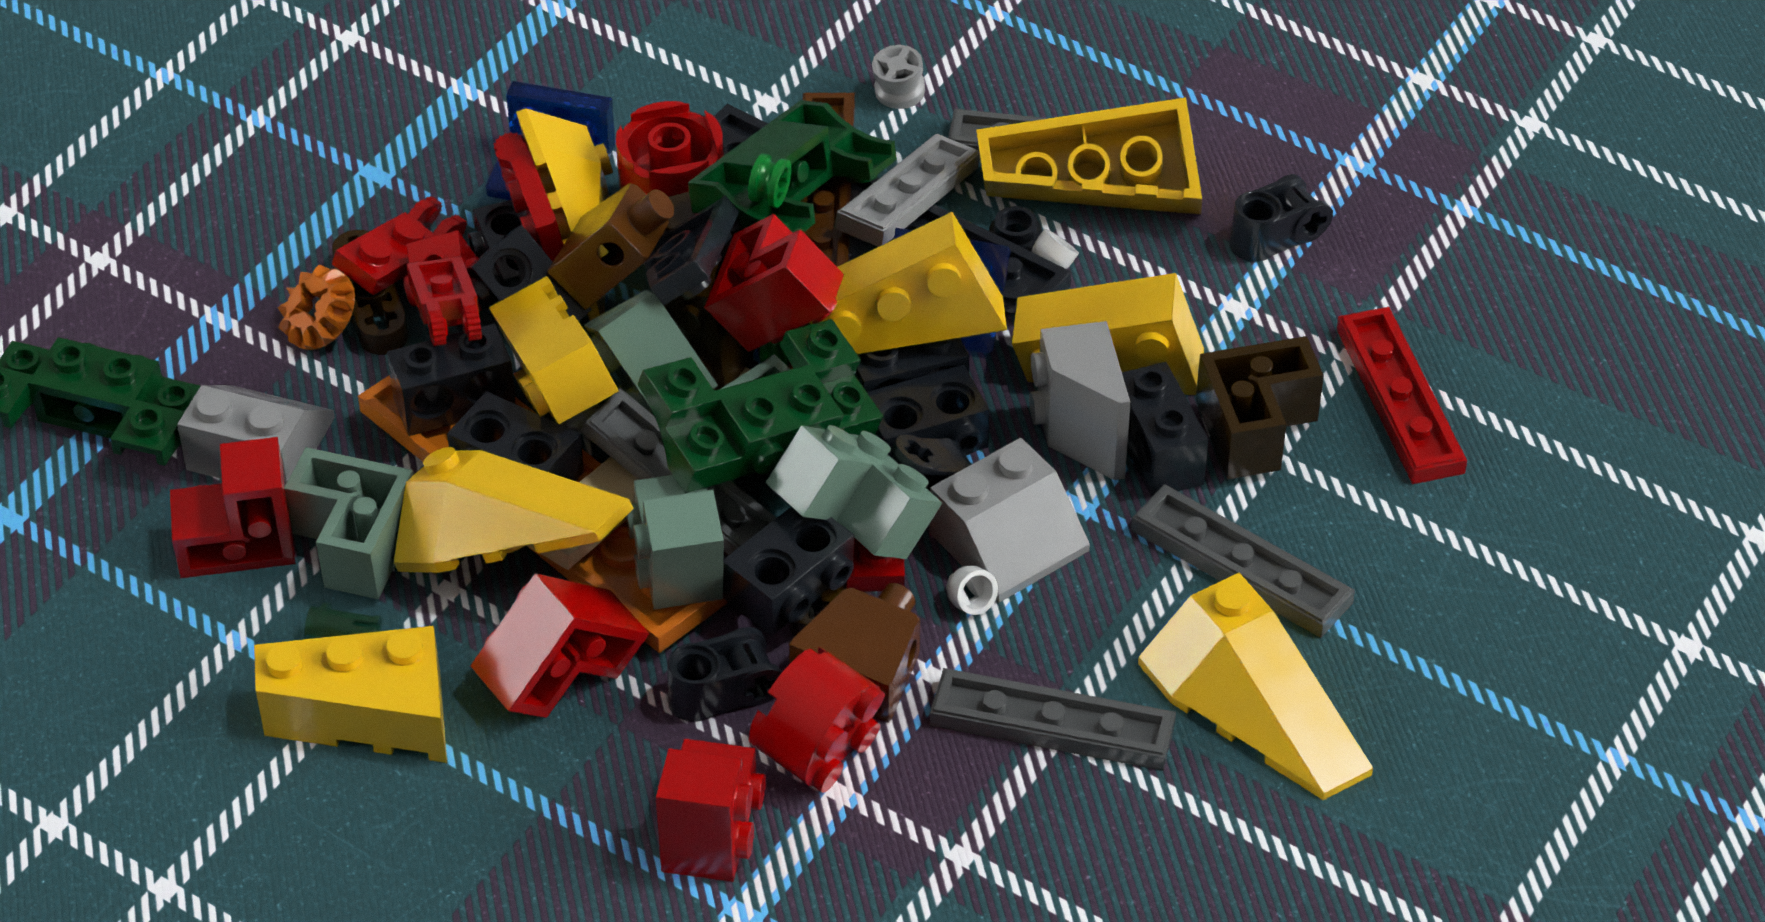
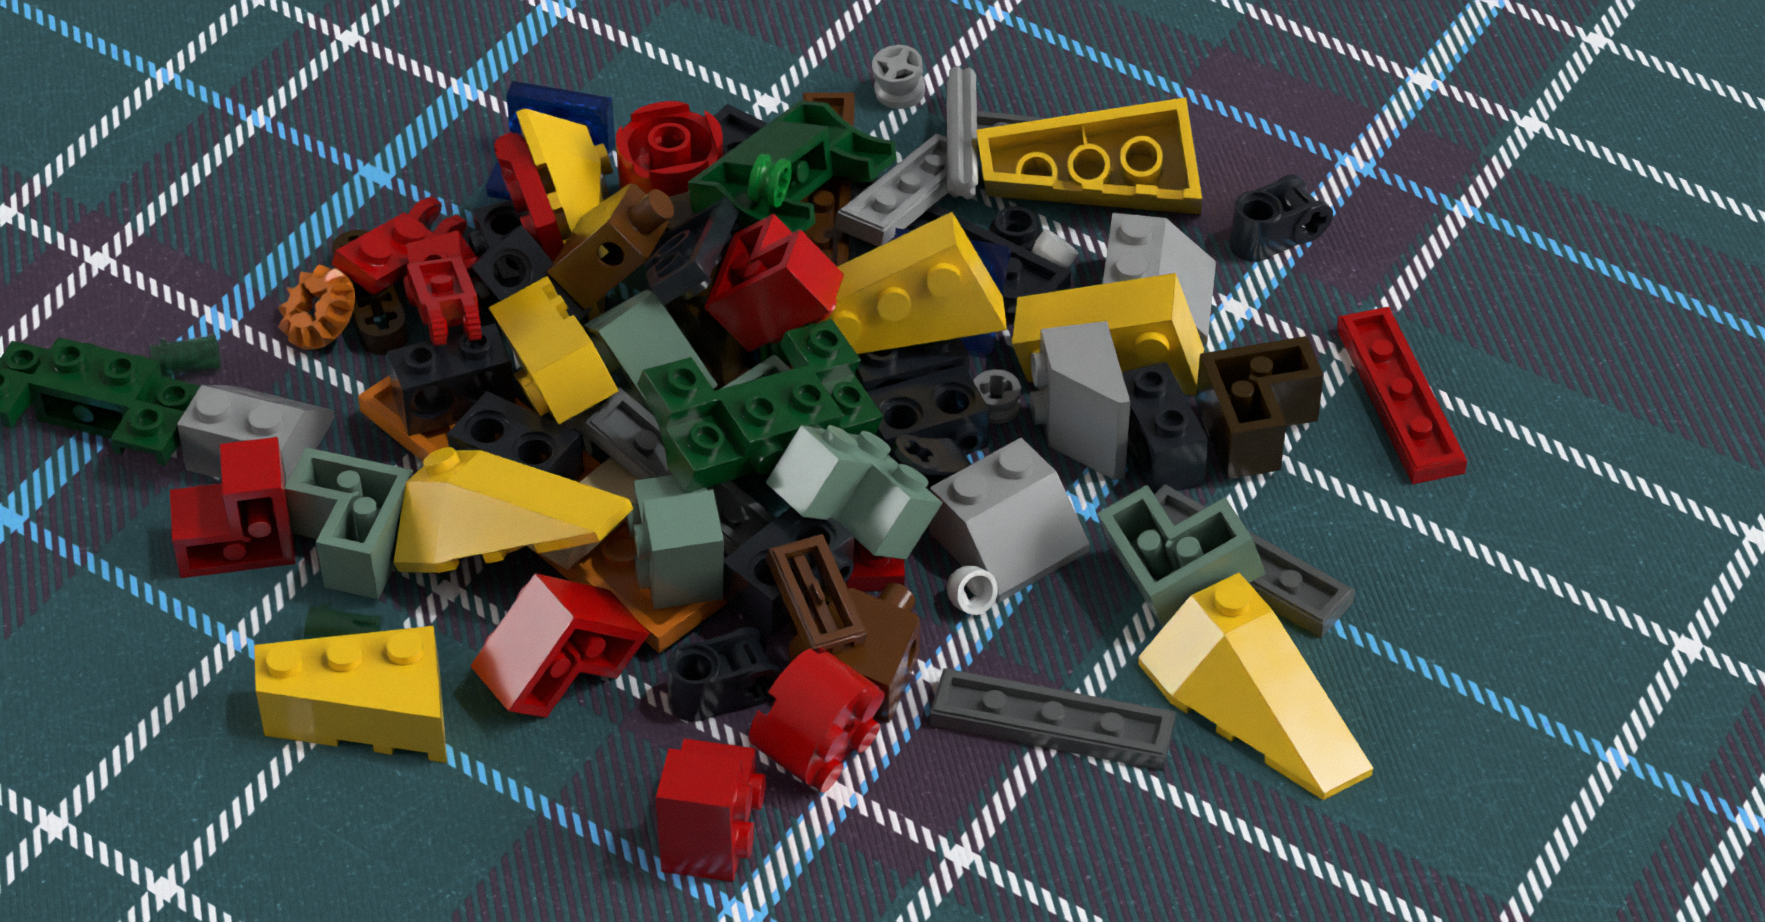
none -> clear green pin [149,334,221,379]
none -> reddish brown tile [765,534,868,653]
none -> light grey axle [947,65,978,200]
none -> light grey bush [973,369,1021,424]
none -> sand green brick [1097,485,1266,628]
none -> light grey slope [1103,213,1216,345]

